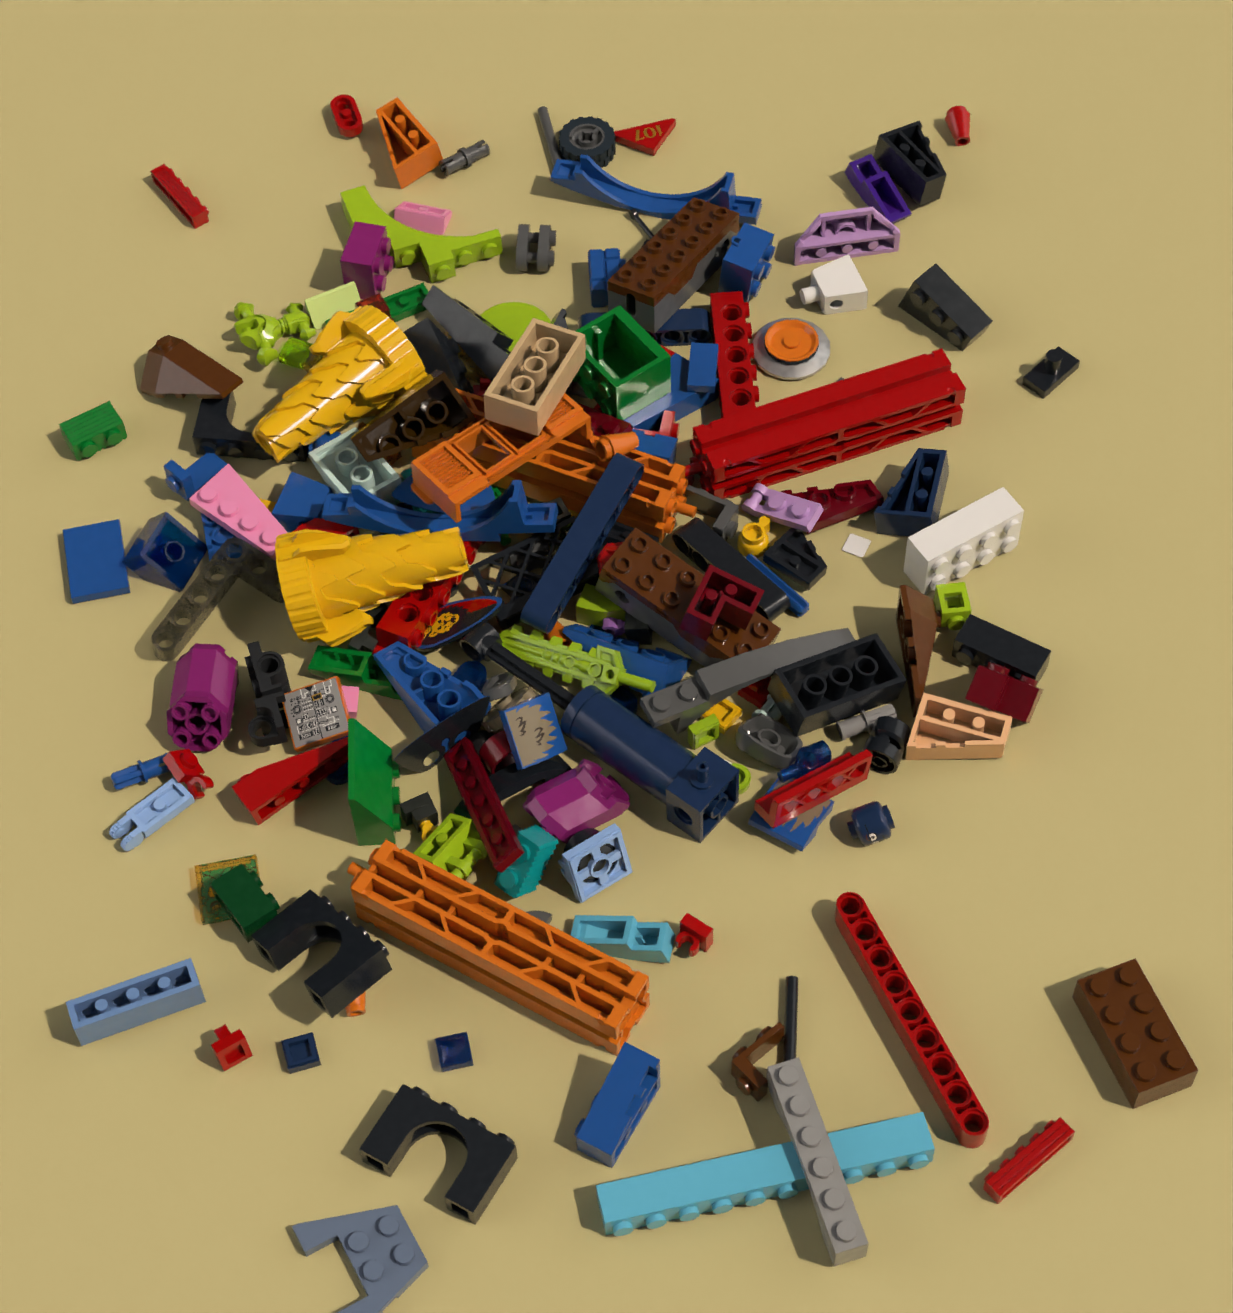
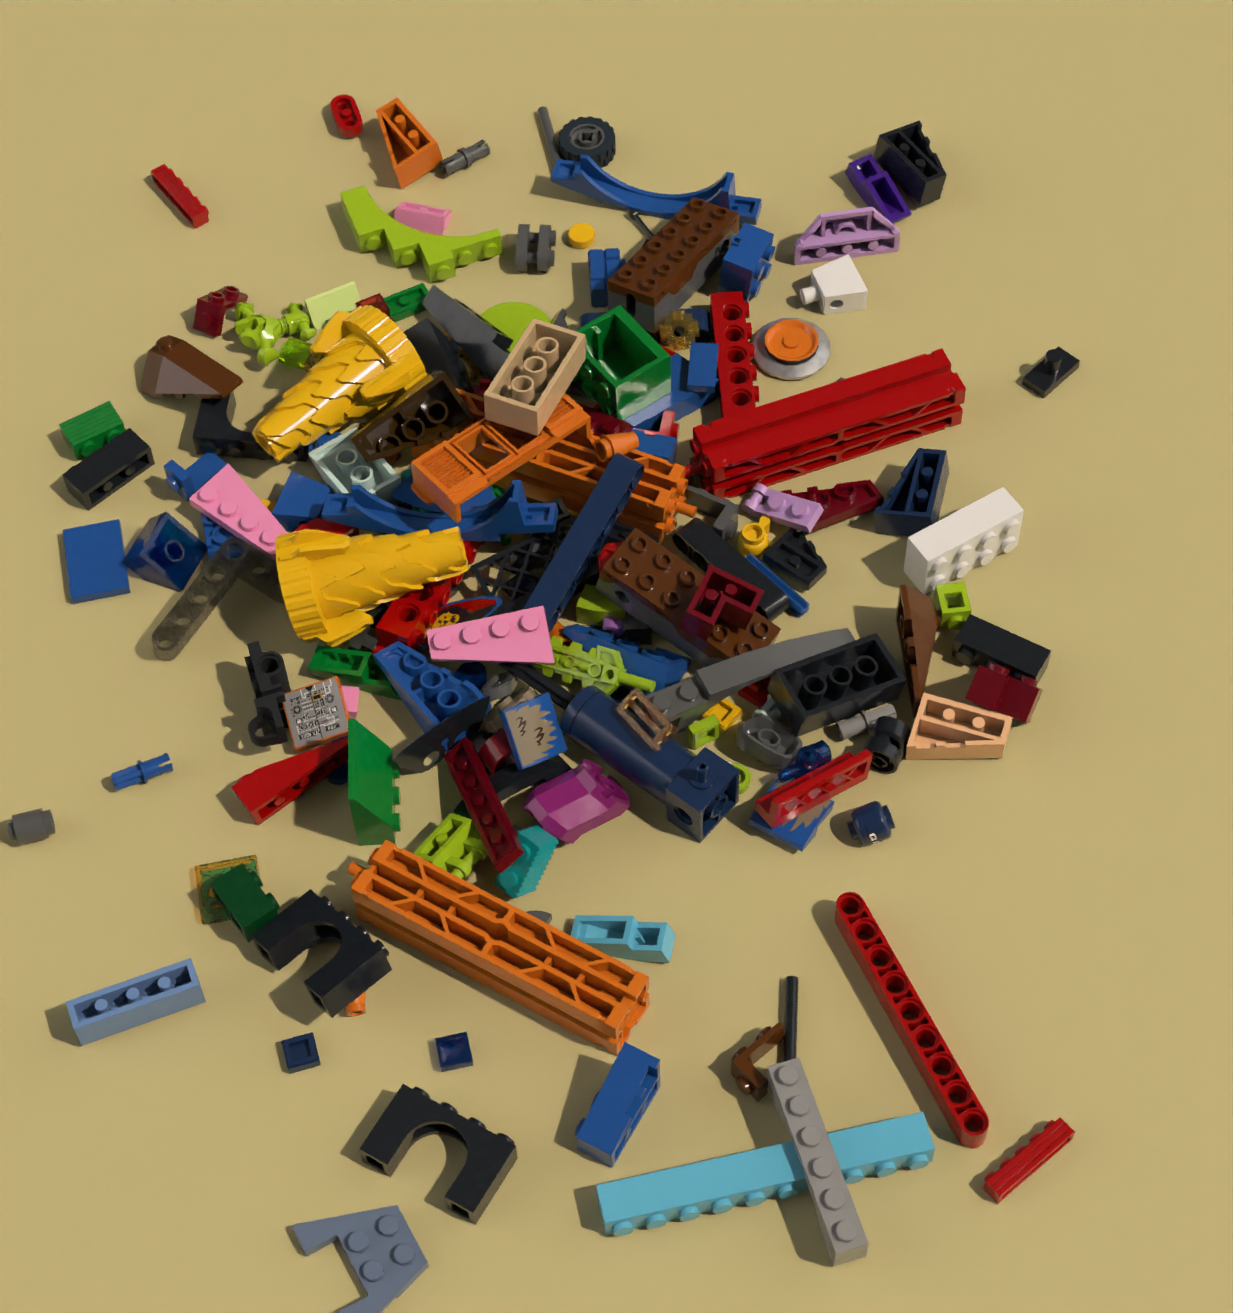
light blue hinge [109,777,195,852] -> none
red plate [163,749,214,799] -> none
magenta brick [166,643,239,752] -> none
red tile [211,1024,253,1071] -> none
magenta brick [340,221,394,302] -> none
pearl dark grey piece [400,792,439,843] -> none
light blue piece [558,823,633,903] -> none
red tile [614,118,676,156] -> none
red tile [675,913,713,957] -> none
white sticker [842,534,871,557] -> none
black wedge [898,263,993,351] -> none
red cone [945,106,970,146] -> none
reddish brown brick [1072,958,1198,1109] -> none
none -> dark grey brick [7,808,56,845]
none -> black brick [62,428,155,511]
none -> dark red bracket [193,286,248,337]
none -> bright pink wing [426,606,555,665]
none -> yellow tile [568,223,595,249]
none -> clear orange tile [615,687,678,752]
none -> clear yellow brick [659,310,699,351]

